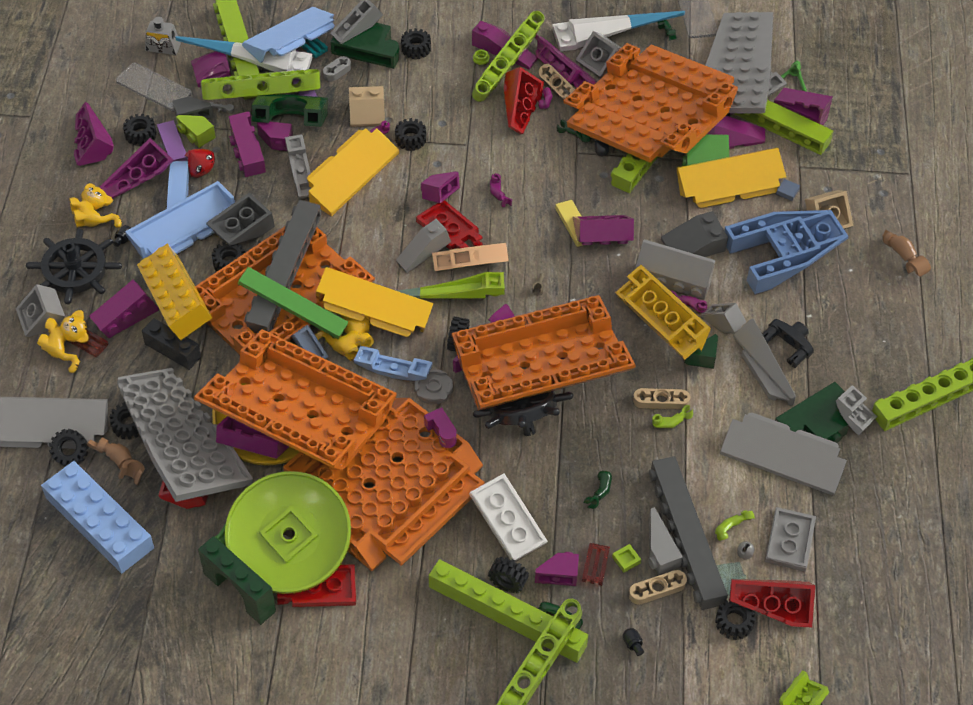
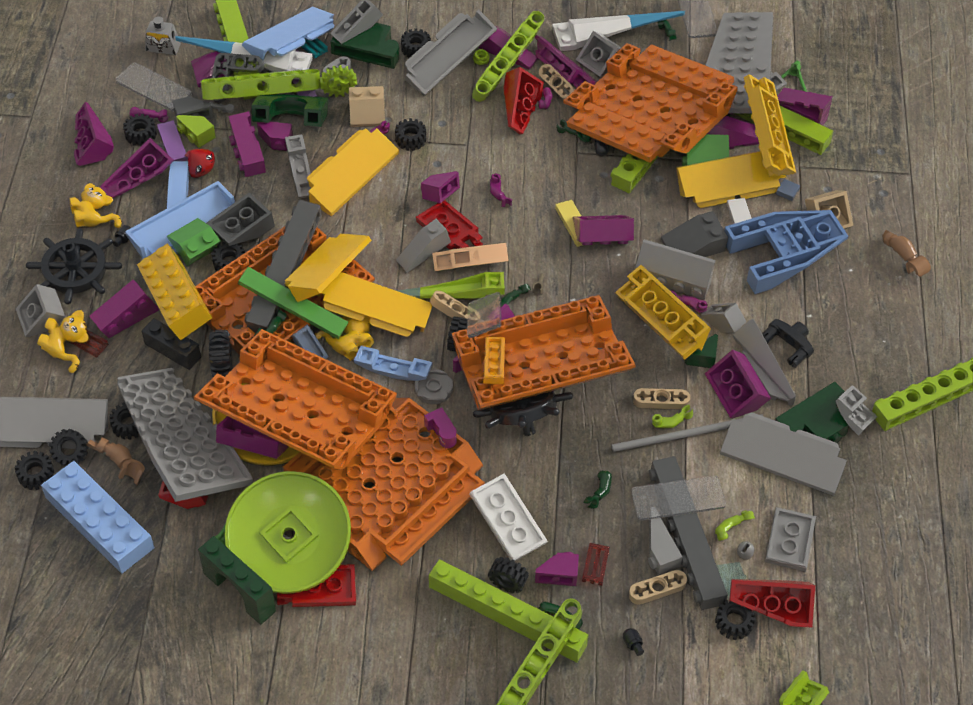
lime plate [612,544,641,573] -> none
none -> black tyre [15,451,54,490]
none -> magenta arm [129,107,168,123]
none -> bright green slope [167,218,221,266]
none -> black gear [209,329,233,378]
none -> dark grey beam [212,53,265,103]
none -> dark green arm [254,309,287,336]
none -> yellow slope [284,233,372,302]
none -> lime gear [319,65,357,98]
none -> light grey slope [405,9,497,96]
none -> tan beam [430,291,481,328]
none -> clear piece [467,292,501,338]
none -> light orange tile [483,337,505,384]
none -> dark green arm [497,283,531,309]
none -> light grey piece [611,414,763,452]
none -> clear piece [631,476,726,520]
none -> magenta slope [704,350,771,419]
none -> white tile [727,198,752,224]
none -> yellow slope [743,74,796,176]

